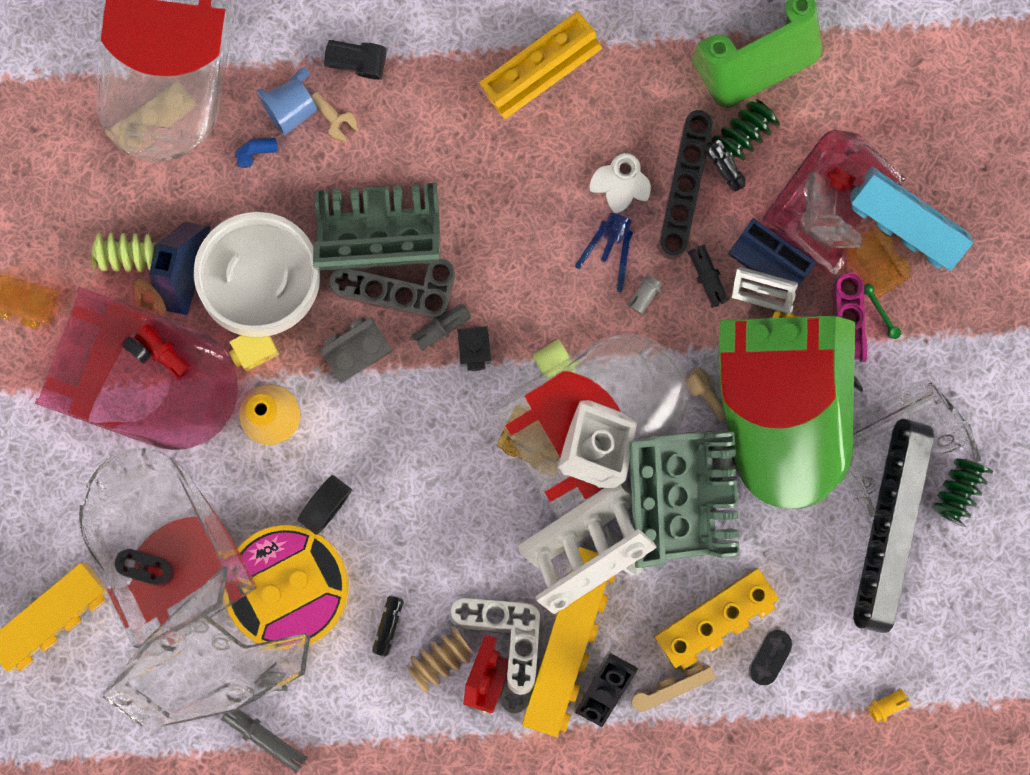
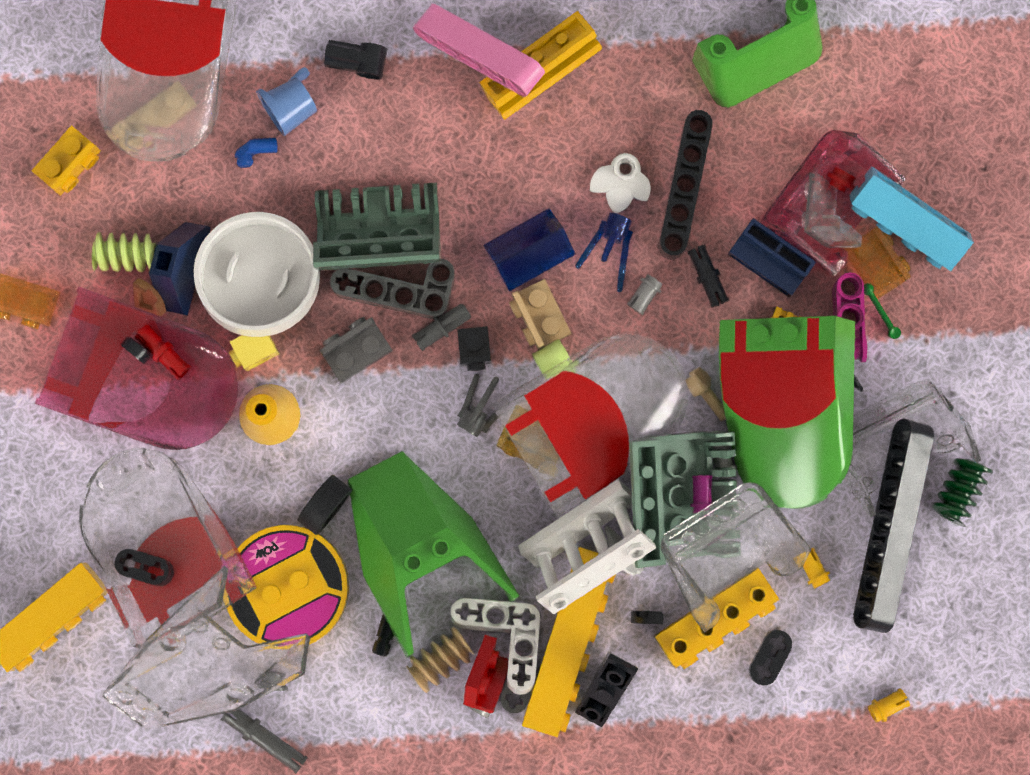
tan bar [311,92,358,142] -> none
white slope [558,400,637,488] -> none
tan plate [631,663,716,712] -> none
black axle [706,139,746,192] -> none
dark green piece [712,99,780,162] -> none
white tile [731,267,798,314] -> none
none -> yellow bracket [31,125,101,196]
none -> bright green windscreen [348,451,519,658]
none -> bright pink beam [413,4,545,97]
none -> dark grey plant [457,374,526,437]
none -> clear blue piece [483,208,576,292]
none -> tan bracket [509,279,571,350]
none -> black tile [631,611,664,625]
none -> clear windscreen [660,482,811,633]
none -> magenta pin [690,475,715,513]
none -> yellow pin [796,547,831,589]

